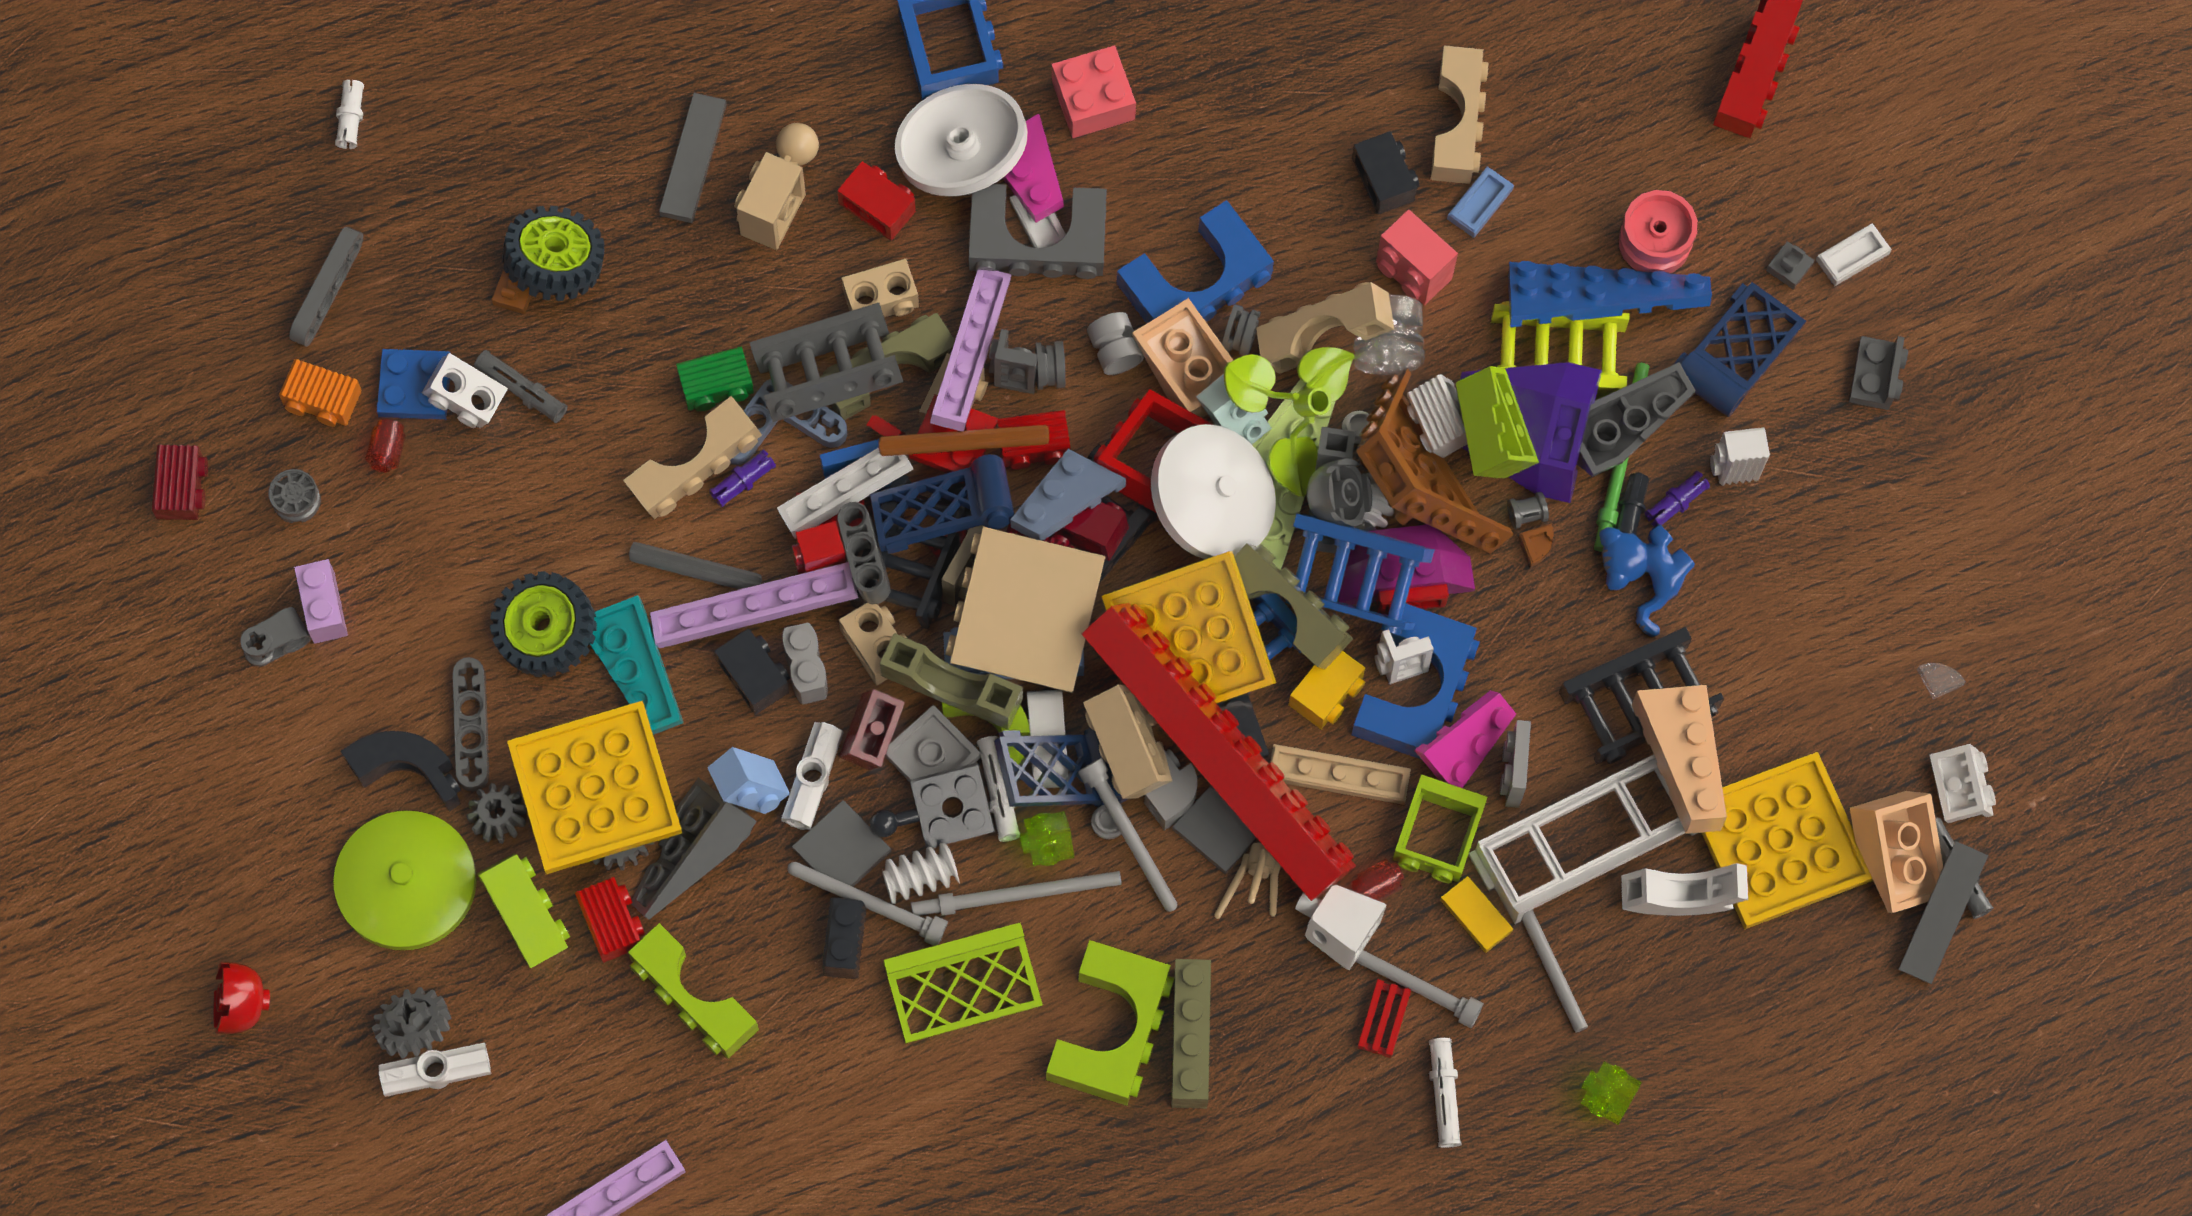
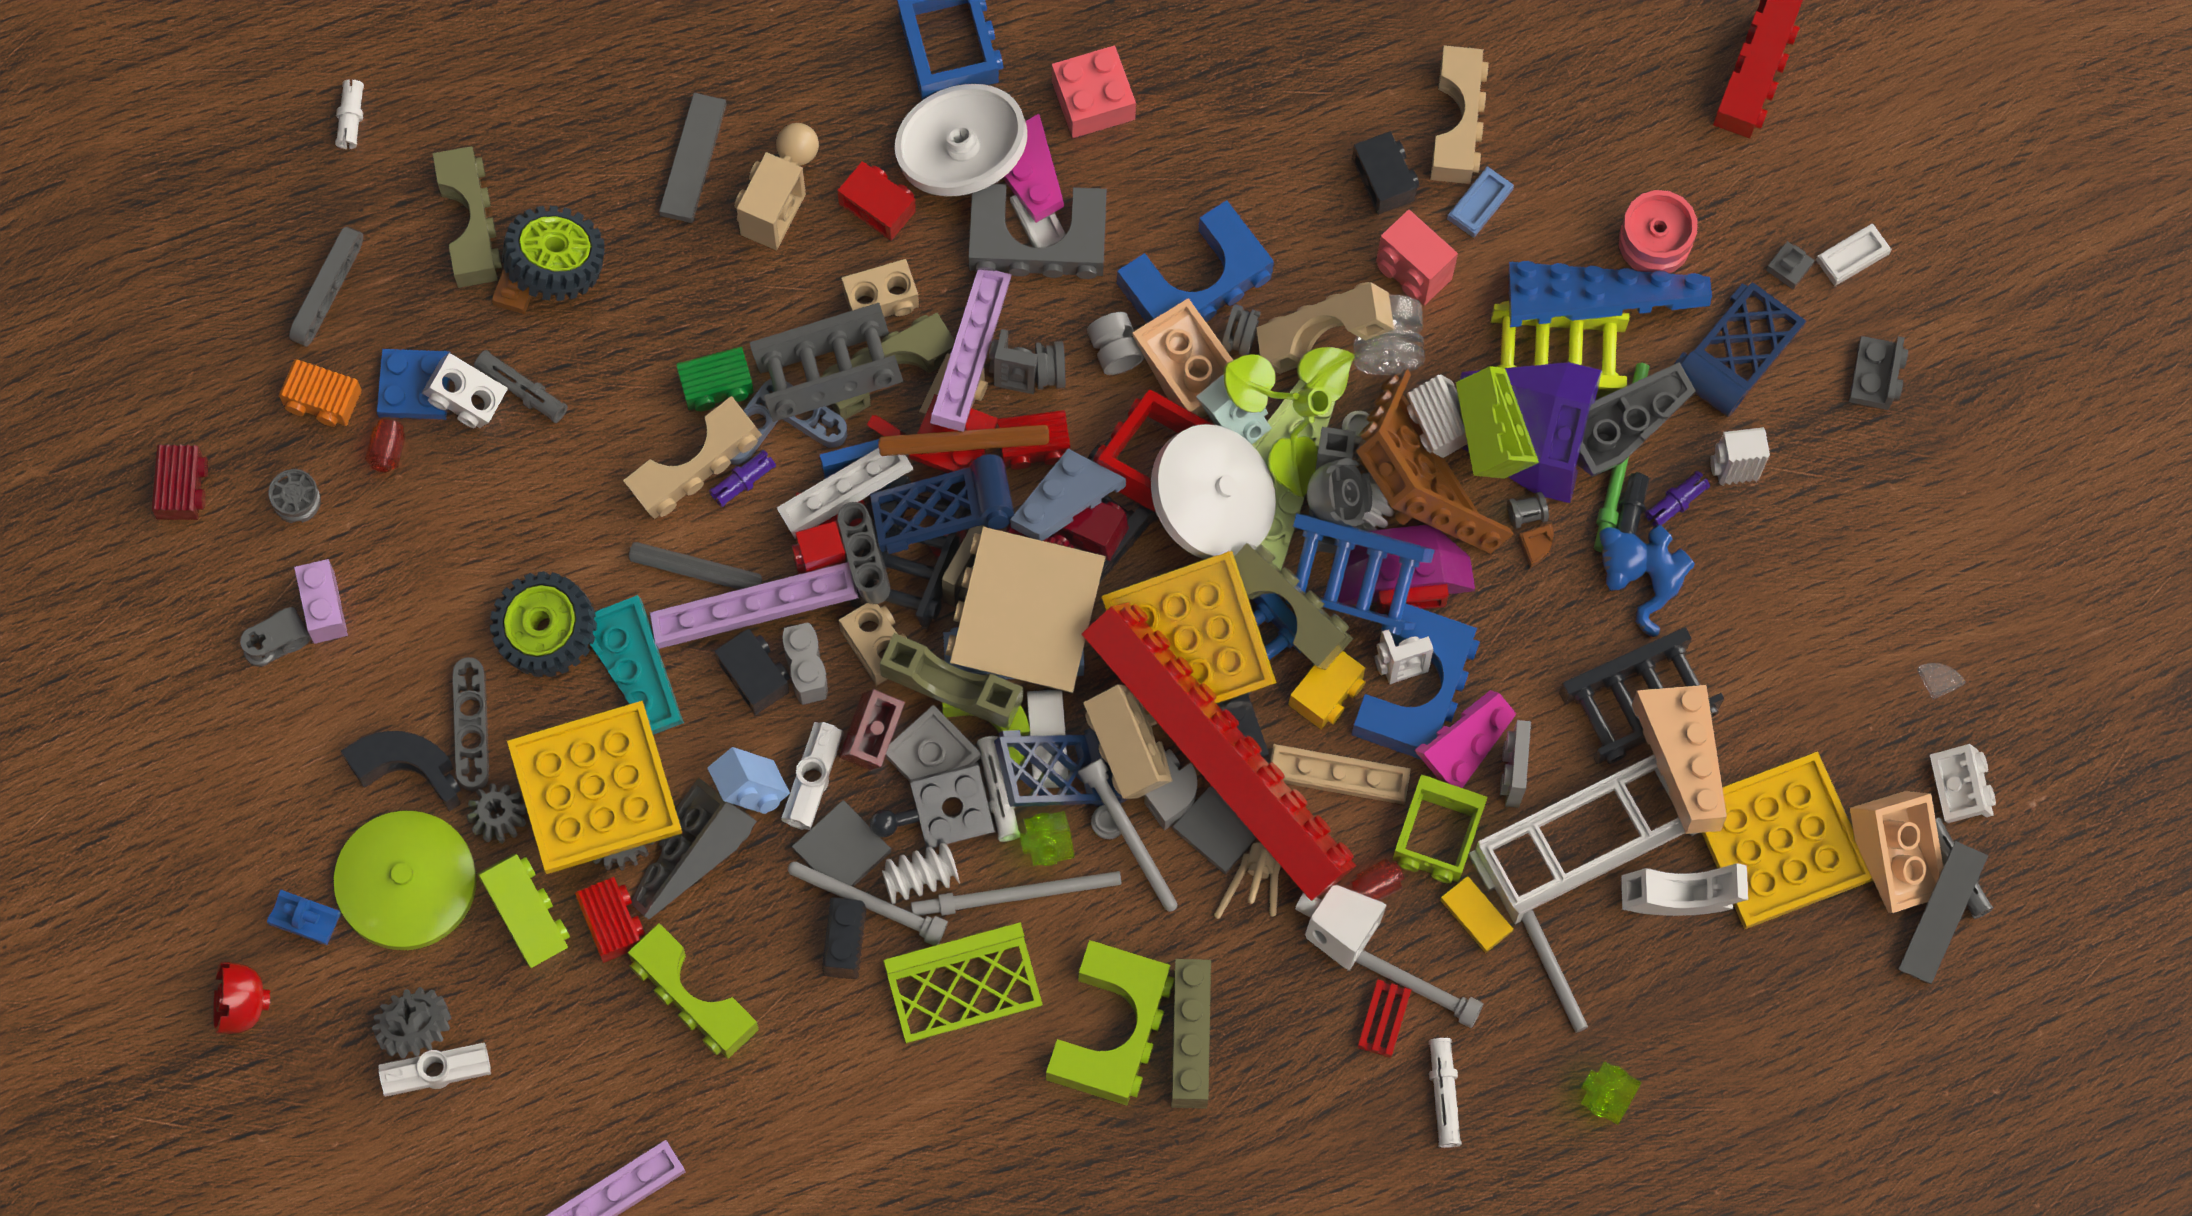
none -> blue hips [267,890,341,946]
none -> olive arch [433,146,502,288]

